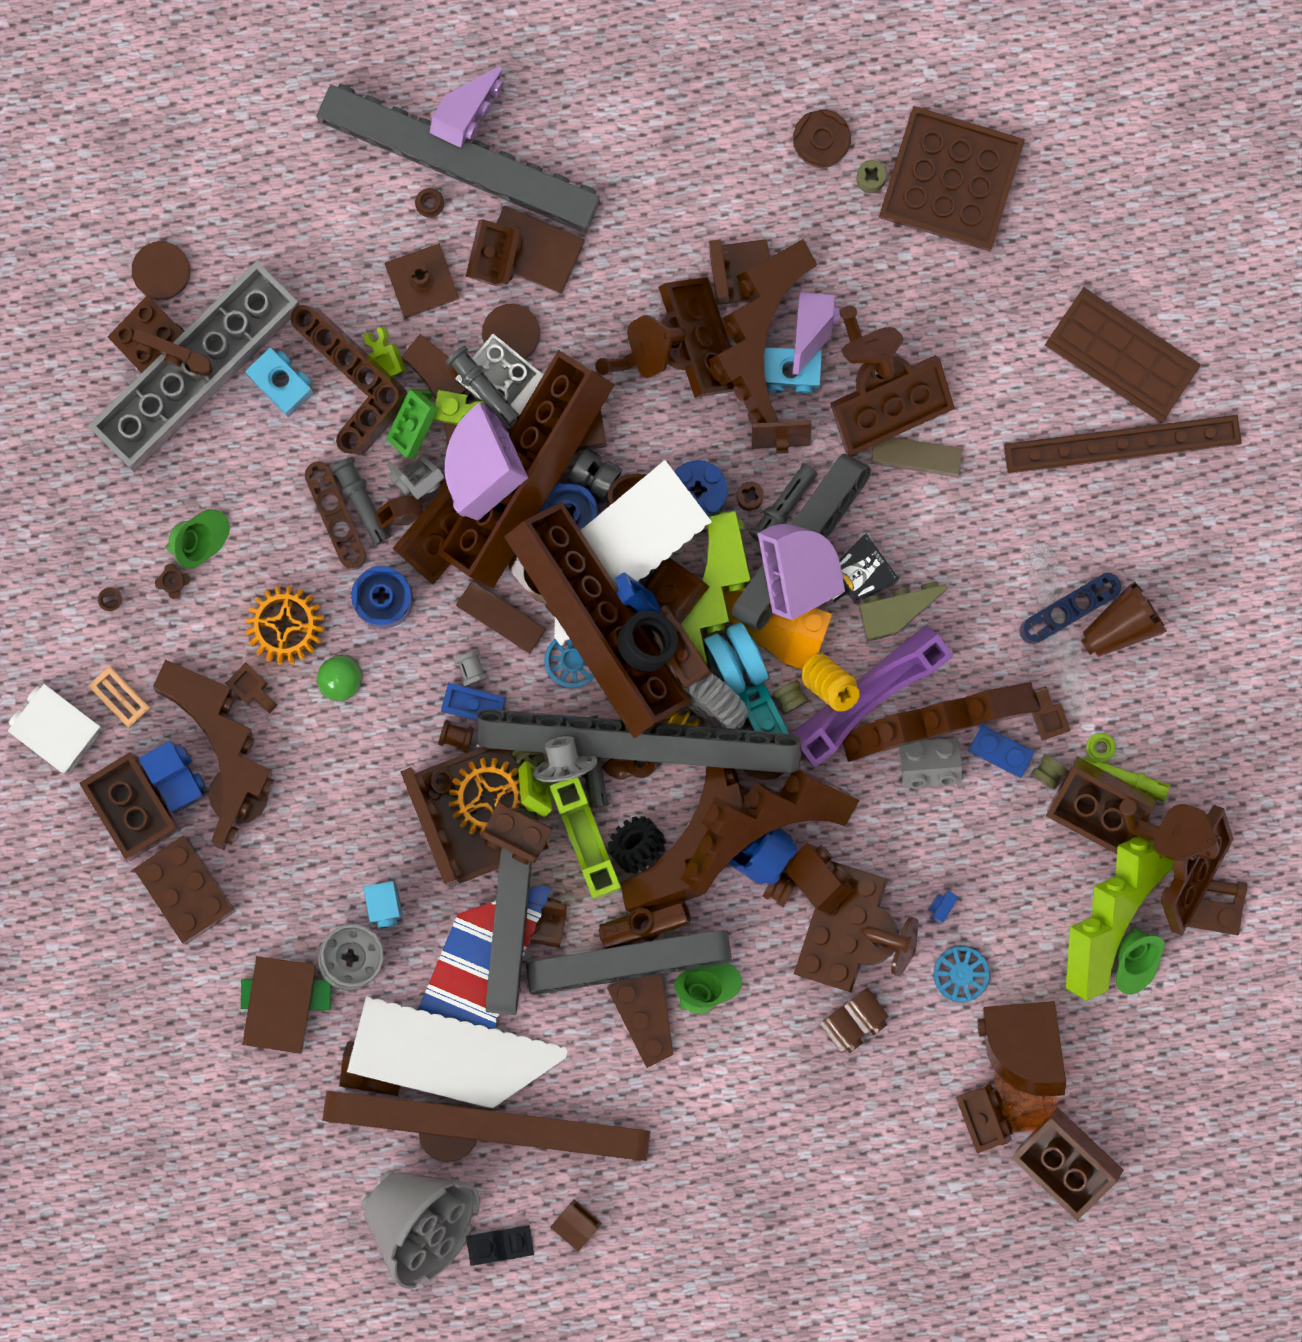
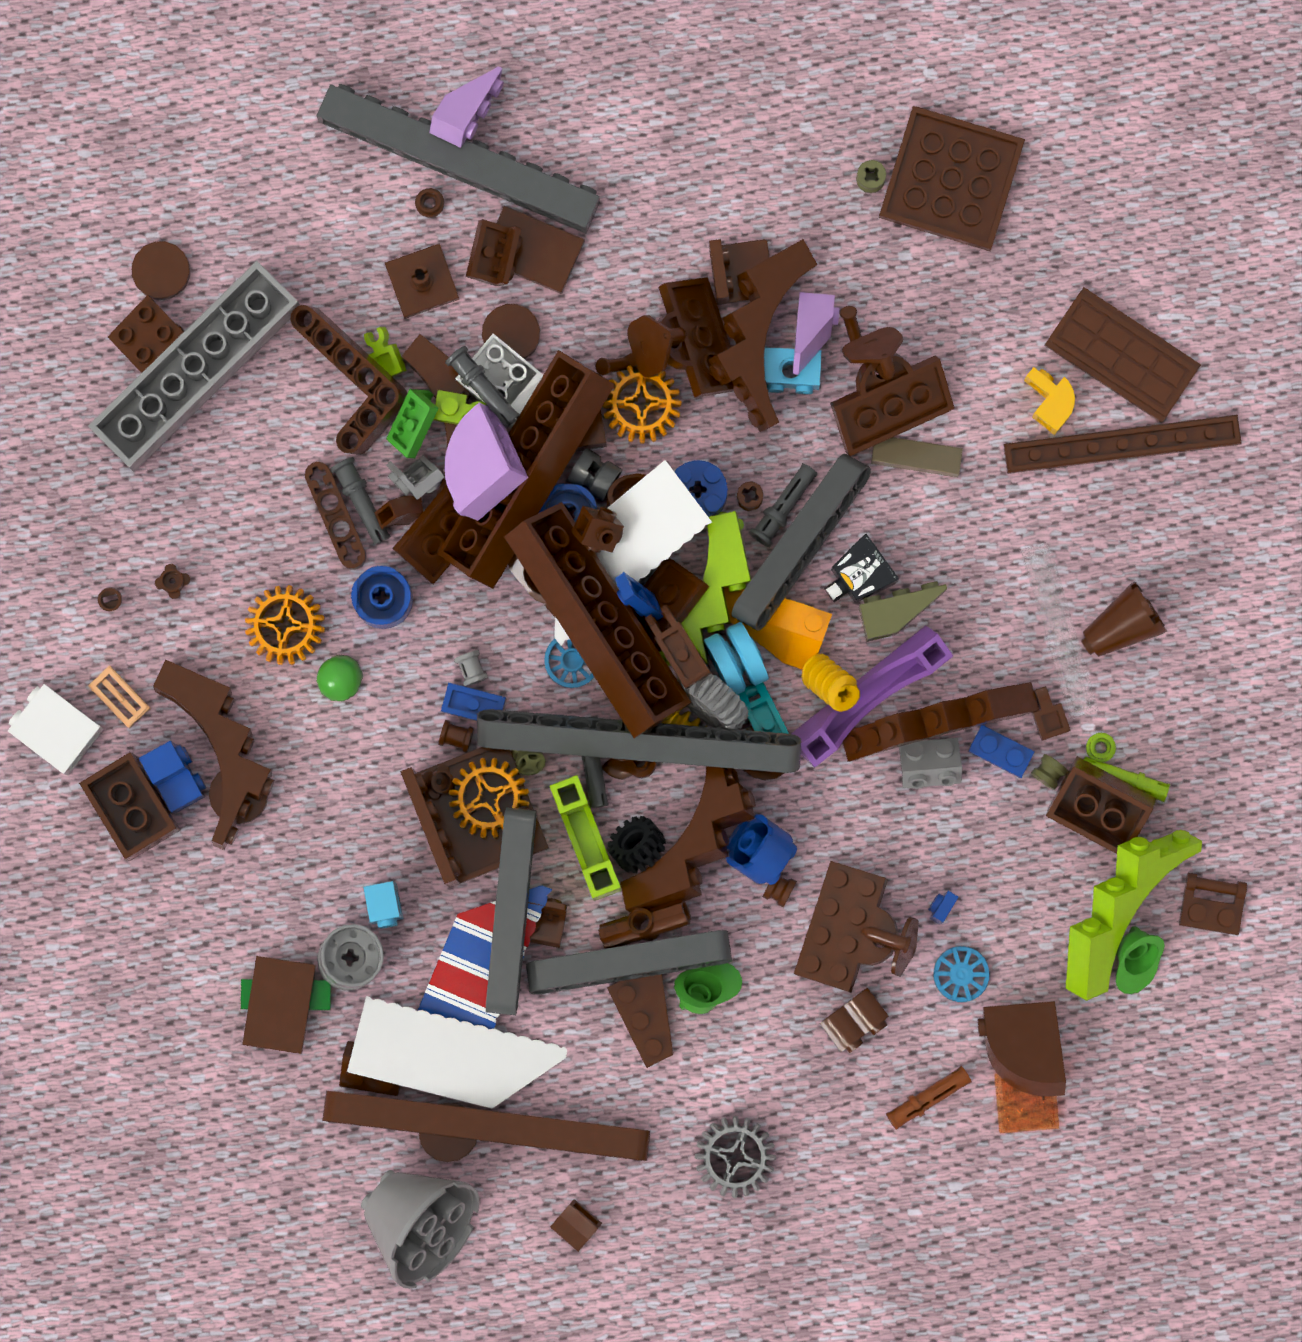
reddish brown hinge [132,329,213,377] -> none
reddish brown brick [134,836,236,944] -> none
bright green piece [165,509,230,569] -> none
reddish brown plate [225,662,278,713] -> none
medium azure brick [245,347,314,418] -> none
reddish brown tile [456,581,546,654] -> none
black slope [466,1225,534,1266] -> none
reddish brown bracket [481,802,553,865] -> none
lime plate [518,761,552,818] -> none
light grey wheel [533,736,597,782] -> none
black tyre [617,611,678,672] -> none
reddish brown arch [680,769,860,895] -> none
reddish brown piece [752,420,812,454] -> none
lavender brick [758,524,845,620] -> none
olive wheel [772,680,809,715] -> none
reddish brown brick [784,842,854,914] -> none
reddish brown tile [793,109,851,168] -> none
reddish brown bracket [956,1084,1013,1153] -> none
reddish brown brick [1011,1107,1124,1221] -> none
dark blue beam [1019,573,1121,644] -> none
reddish brown plate [1119,799,1234,936] -> none
none -> reddish brown brick [571,506,624,553]
none -> light orange gear [602,366,682,444]
none -> light grey gear [695,1116,776,1198]
none -> dark orange pin [886,1066,972,1130]
none -> yellow brick [1024,367,1075,436]

